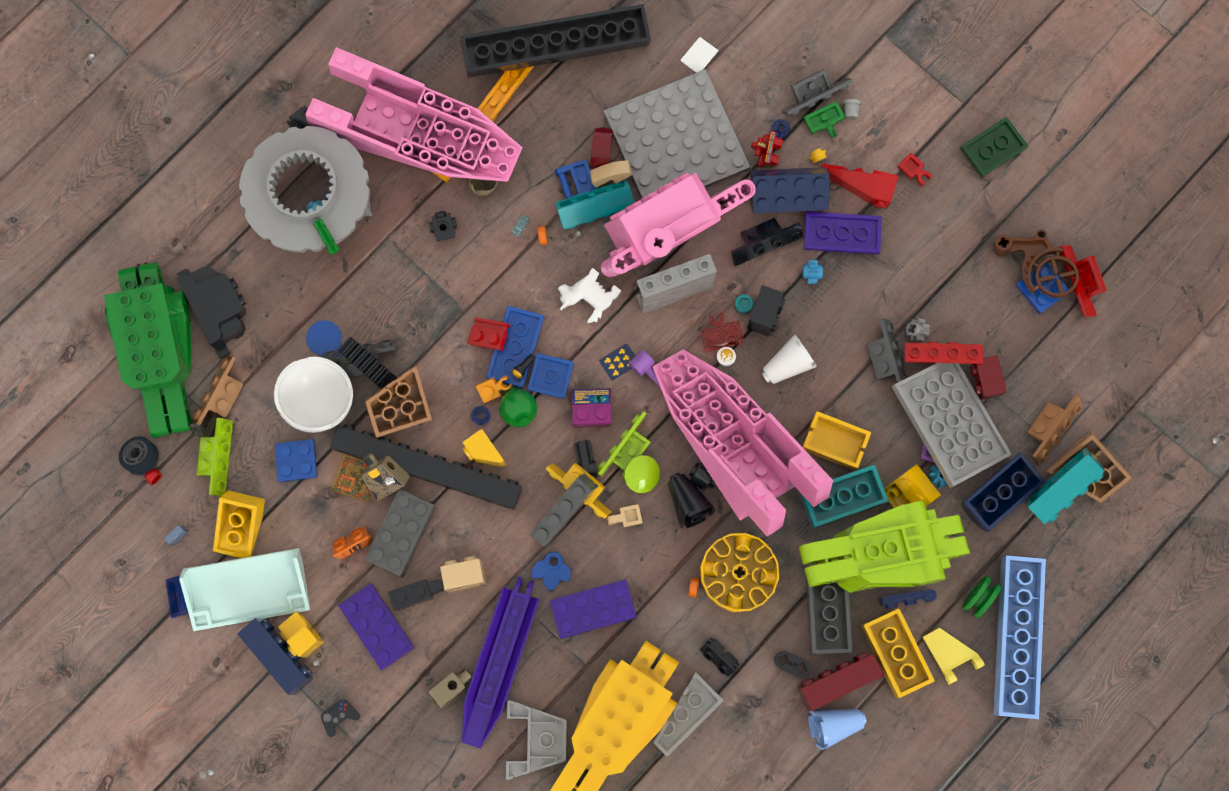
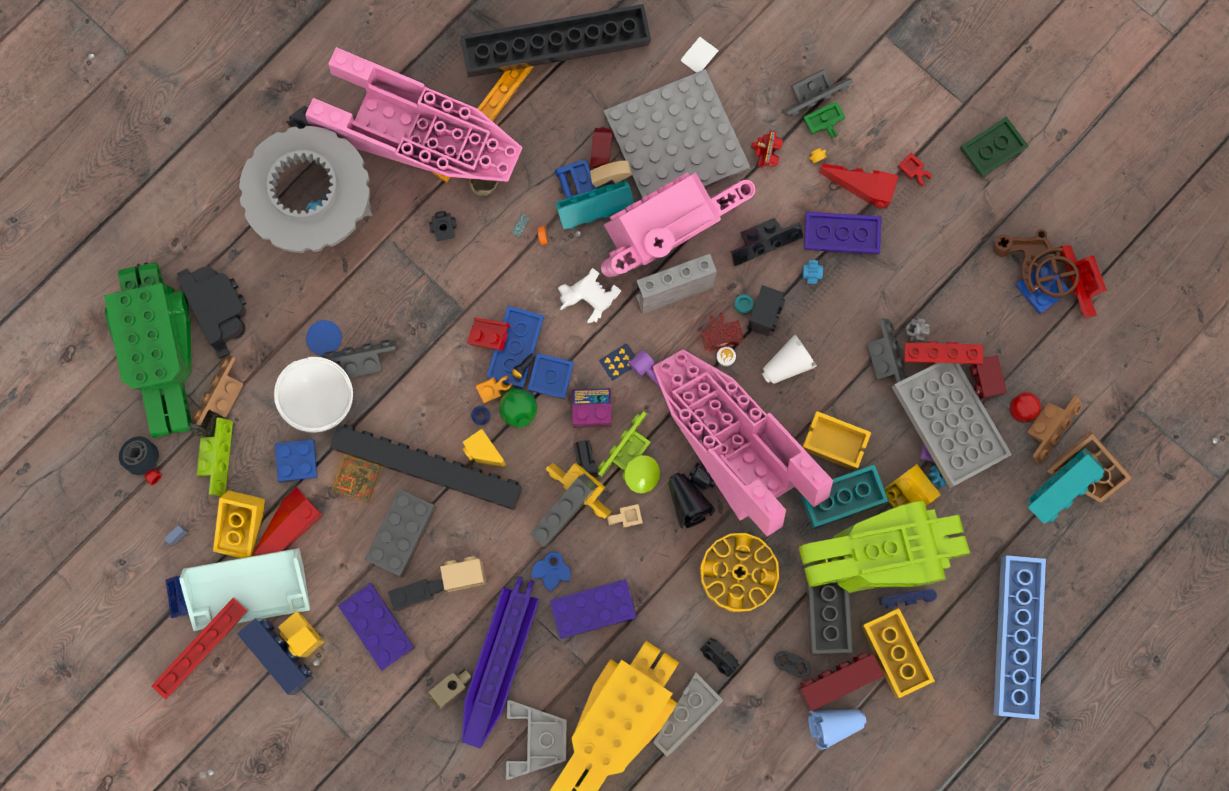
green axle [313,219,339,255] -> none
black piece [321,700,360,737] -> none
orange hinge [332,526,373,559] -> none
black gear [337,337,397,389] -> none
dark tan torso [362,453,410,501] -> none
medium nougat wedge [365,365,432,438] -> none
orange tile [688,577,700,598] -> none
dark blue brick [751,167,829,213] -> none
clear blue plate [771,119,790,138] -> none
light grey piece [843,99,861,119] -> none
light yellow flag [922,628,985,685] -> none
dark blue brick [961,452,1046,532] -> none
green wheel [962,575,1002,619] -> none
none -> red plate [151,597,249,700]
none -> red wedge [252,487,323,556]
none -> red hair [1009,392,1042,423]

